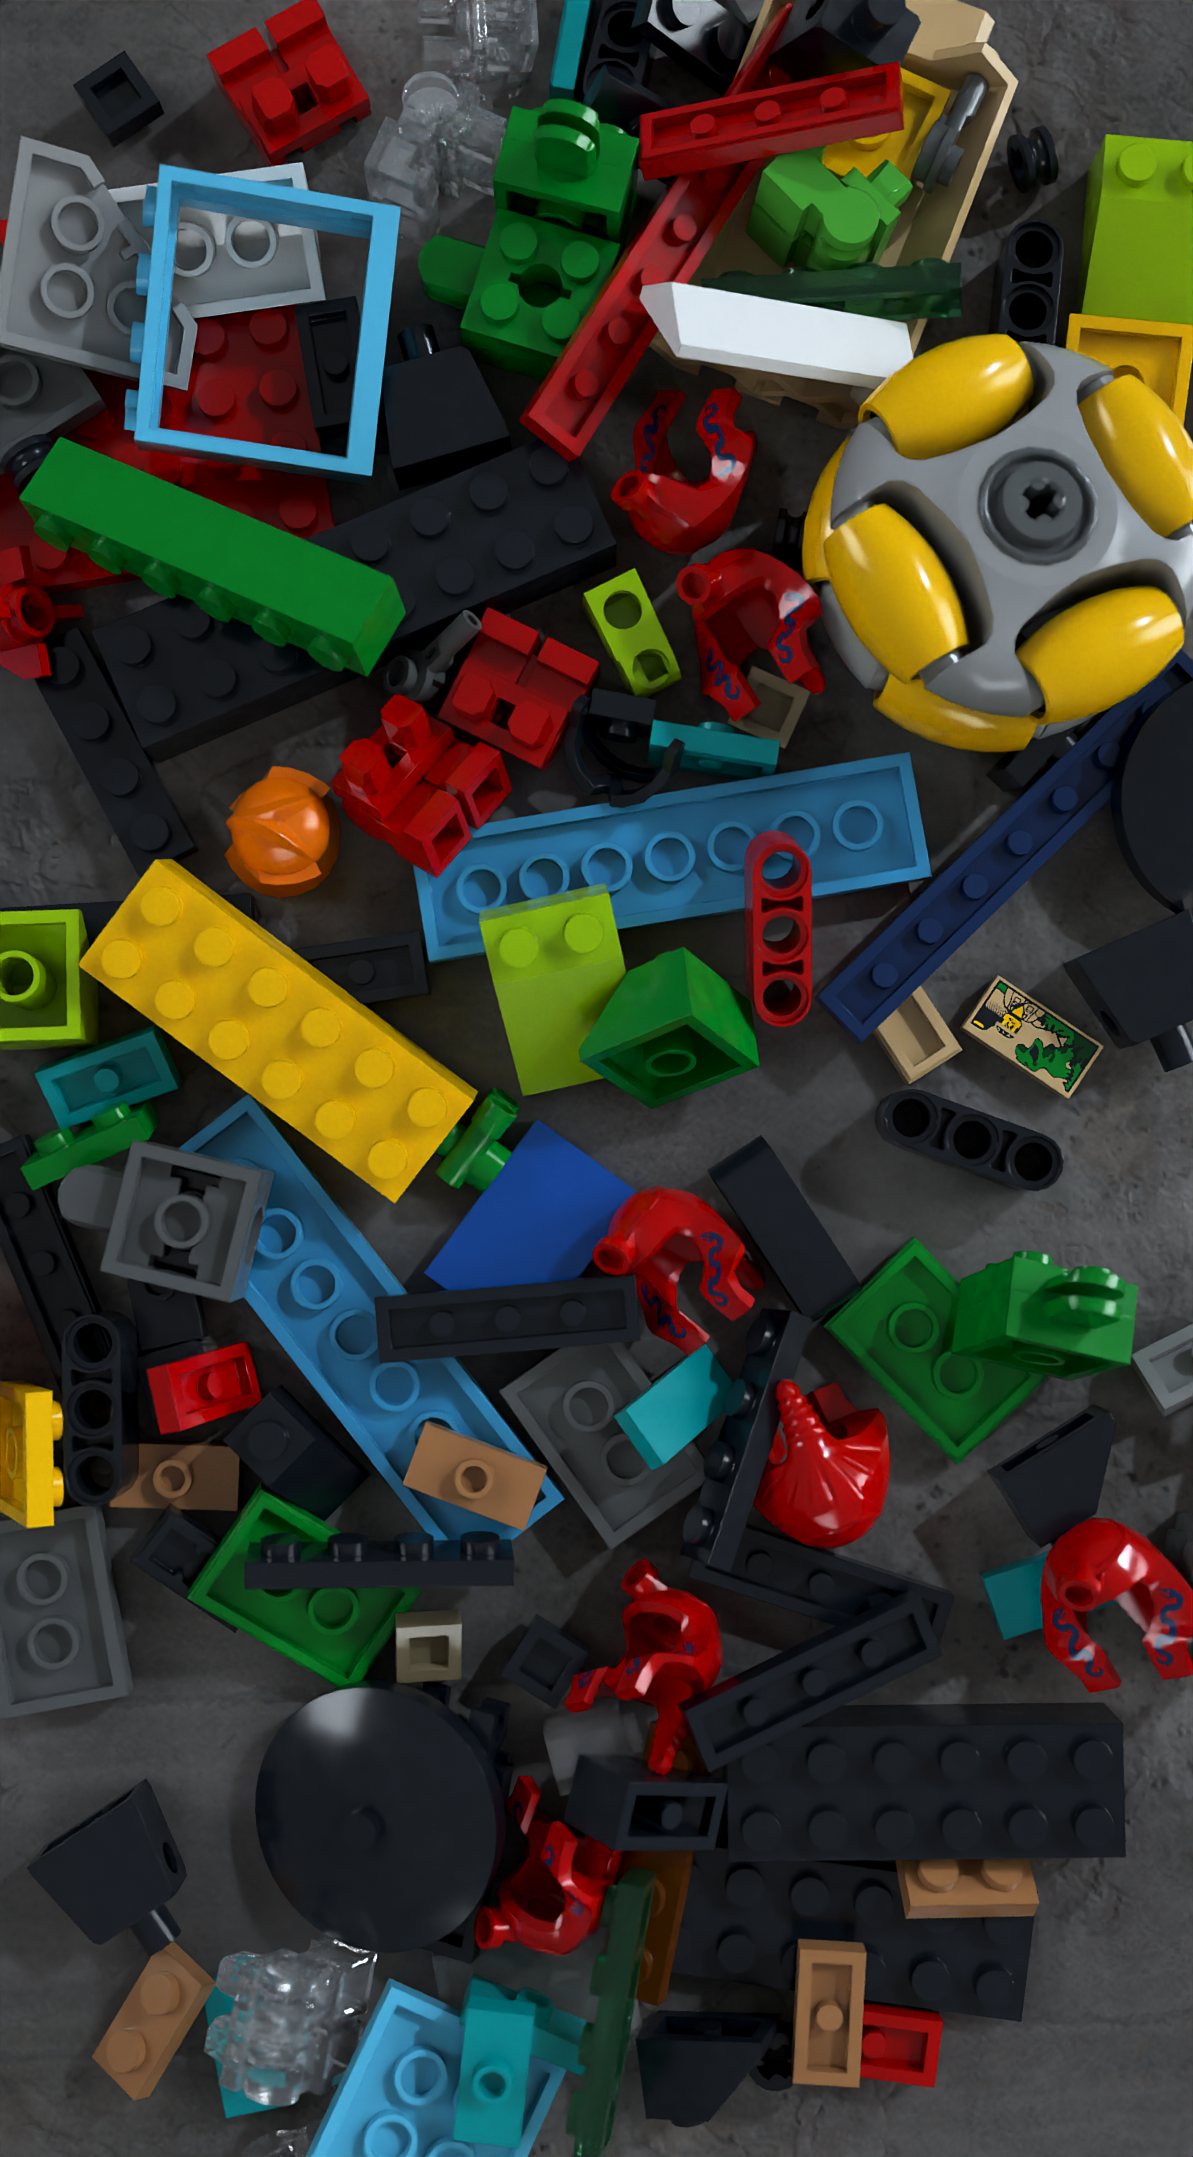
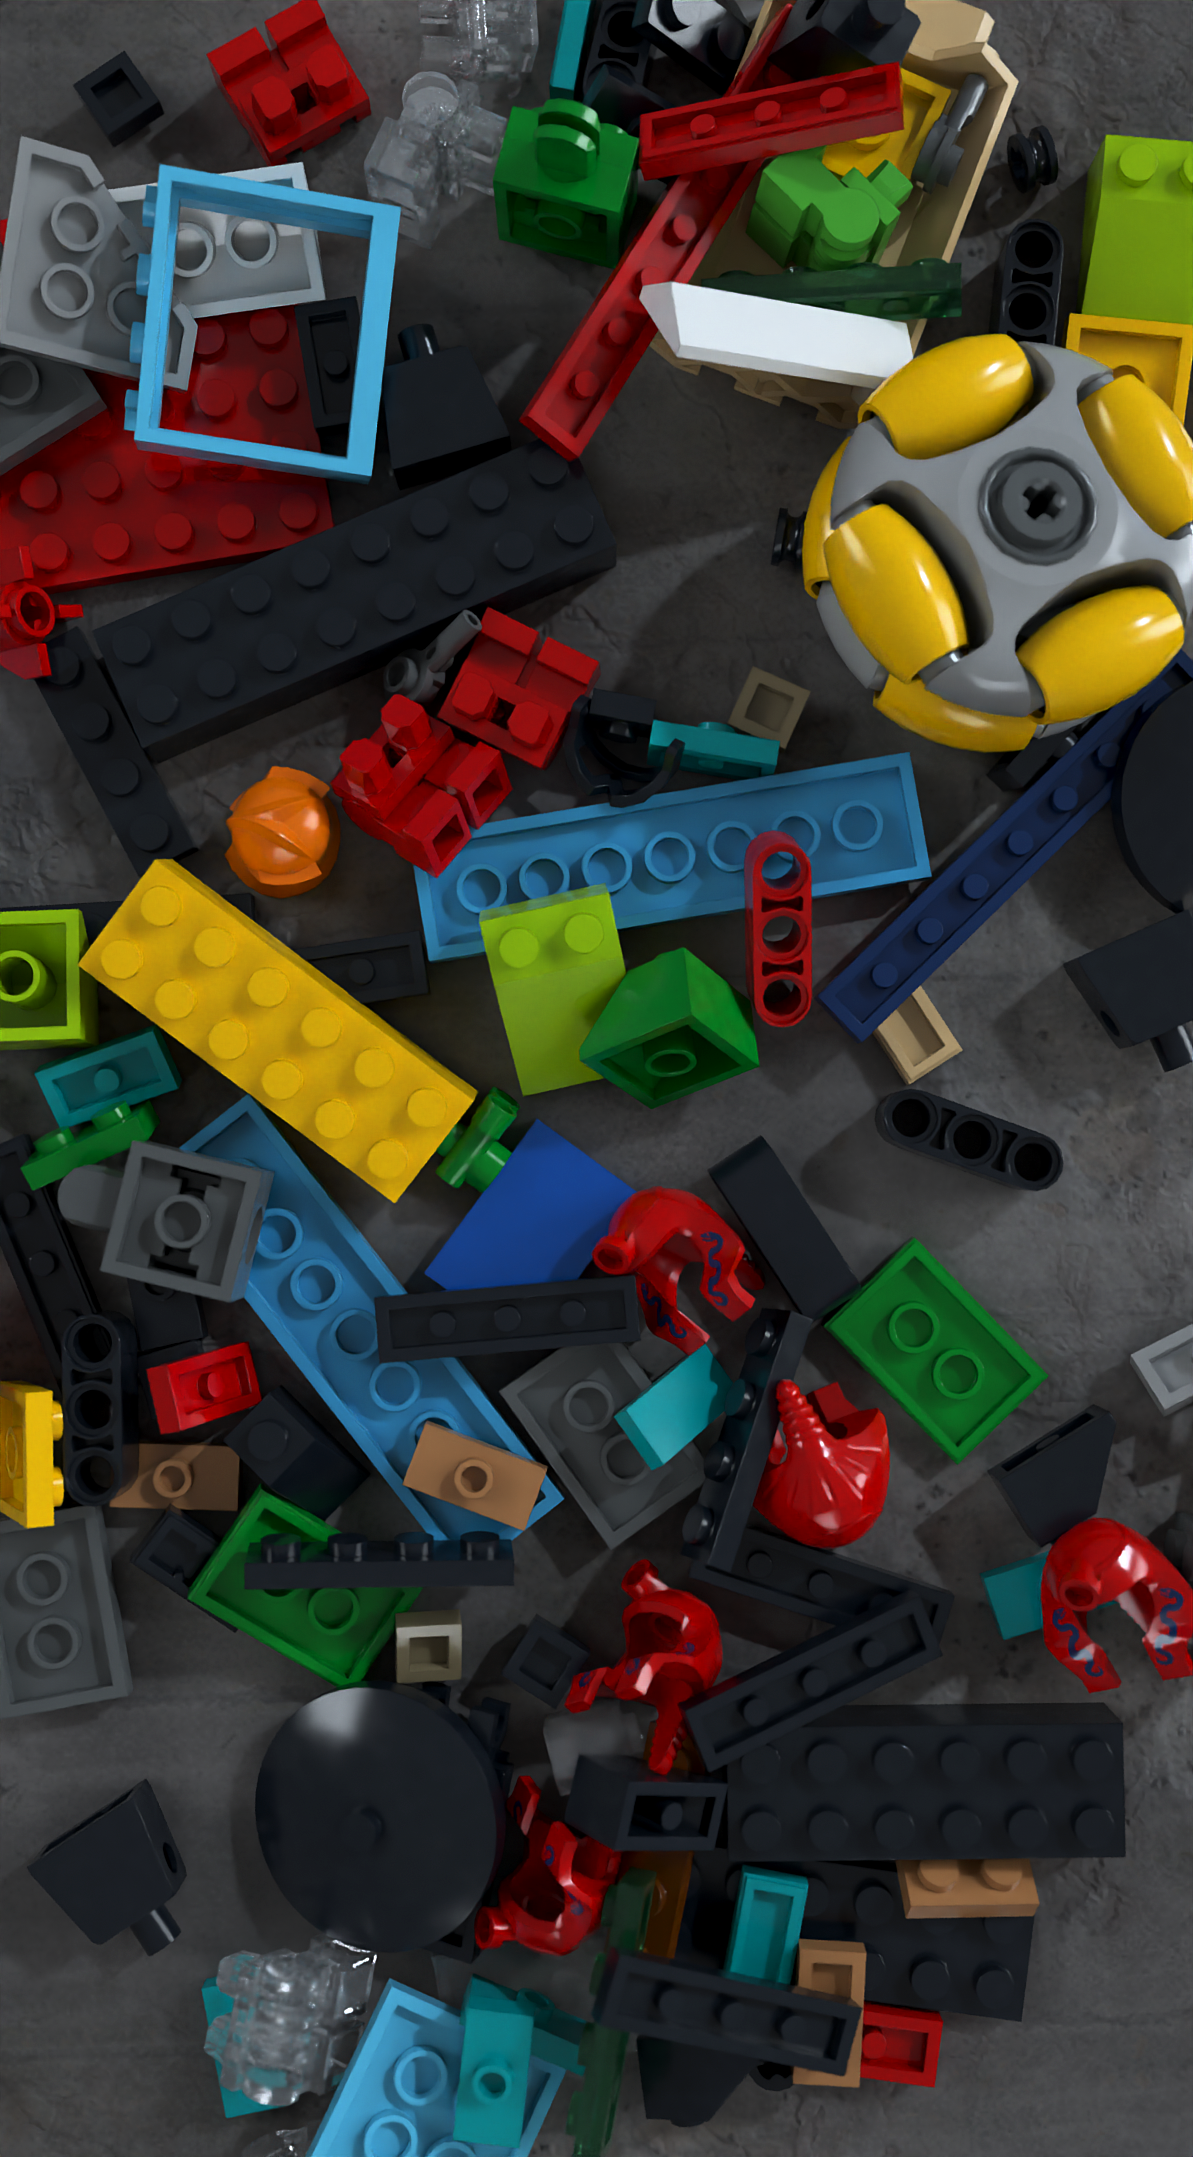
black bush [0,434,54,496] -> none
green brick [19,437,406,677] -> none
medium nougat plate [92,1942,217,2101] -> none
green brick [418,207,620,381] -> none
lime leg [581,568,681,698] -> none
red piece [611,388,758,556] -> none
red piece [676,548,827,722] -> none
green brick [951,1251,1138,1381] -> none
tile [959,975,1104,1099] -> none
none -> black plate [591,1945,862,2077]
none -> teal tile [723,1865,809,1985]

